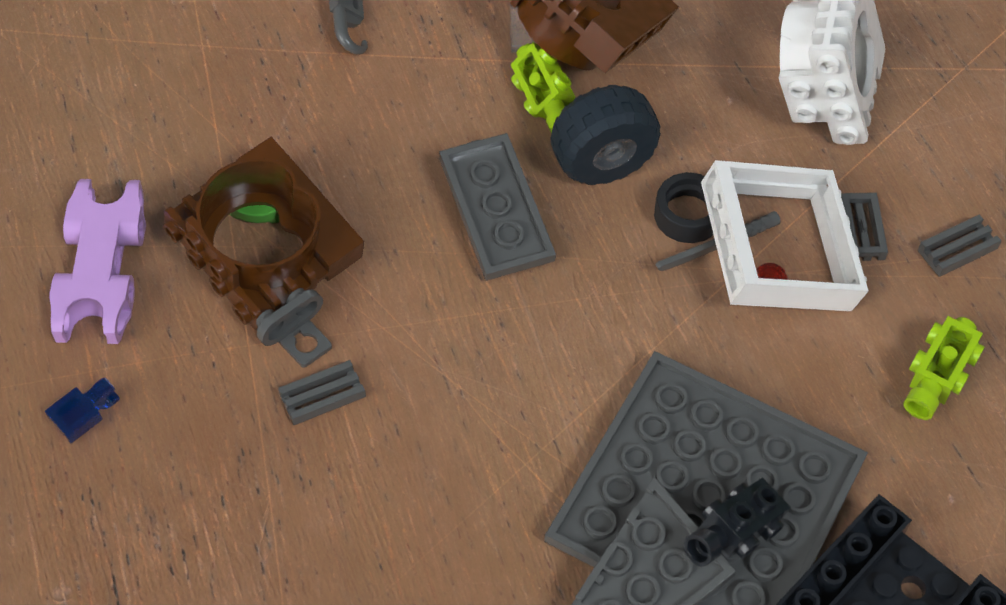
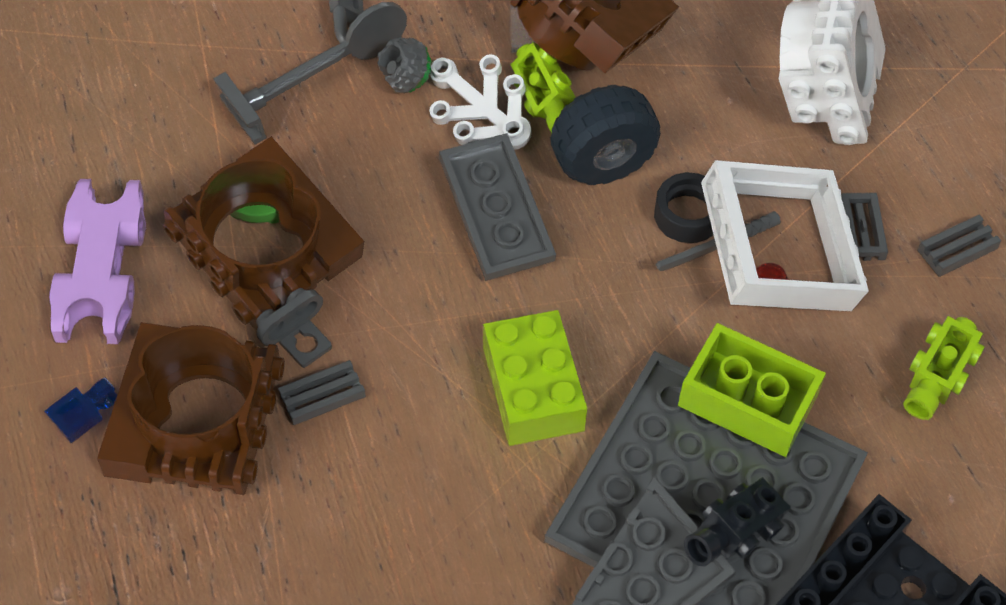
none -> reddish brown hose [97,322,285,495]
none -> dark grey piece [213,2,407,145]
none -> dark grey piece [377,37,432,94]
none -> white plant [430,54,532,150]
none -> lime brick [483,310,587,446]
none -> lime brick [678,323,826,457]

